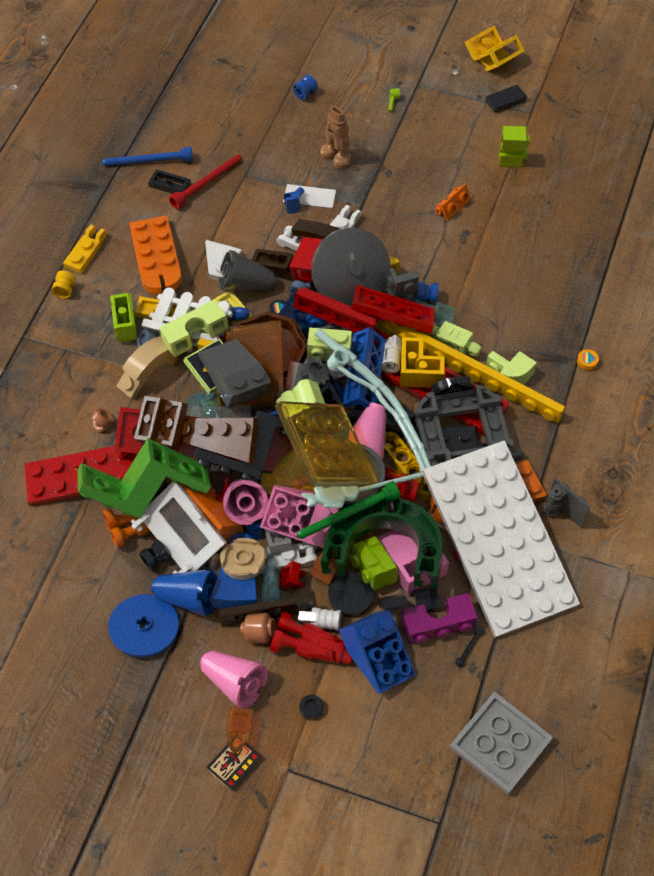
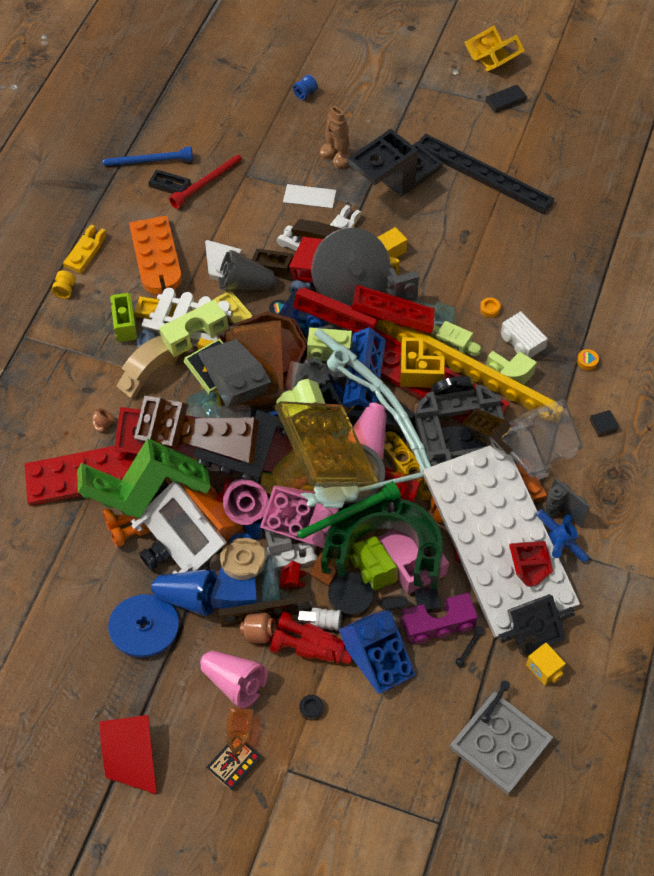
blue arm [227,301,250,321] -> none
blue piece [284,187,305,214] -> none
white hinge [382,335,401,373] -> none
lime hand [388,88,400,112] -> none
blue wheel [417,282,439,303] -> none
orange hinge [435,183,471,221] -> none
lime brick [499,126,530,167] -> none
none -> red slope [99,715,157,794]
none -> black bracket [348,129,443,197]
none -> yellow brick [377,227,407,258]
none -> black tile [417,133,554,215]
none -> dark brown fence [461,408,513,455]
none -> light orange tile [480,297,501,318]
none -> black hinge [481,681,510,723]
none -> black plate [498,594,575,656]
none -> white brick [501,311,548,358]
none -> clear windscreen [501,399,583,480]
none -> red slope [509,541,553,587]
none -> yellow brick [526,643,566,686]
none -> blue bar [536,509,589,563]
none -> black tile [589,410,619,437]

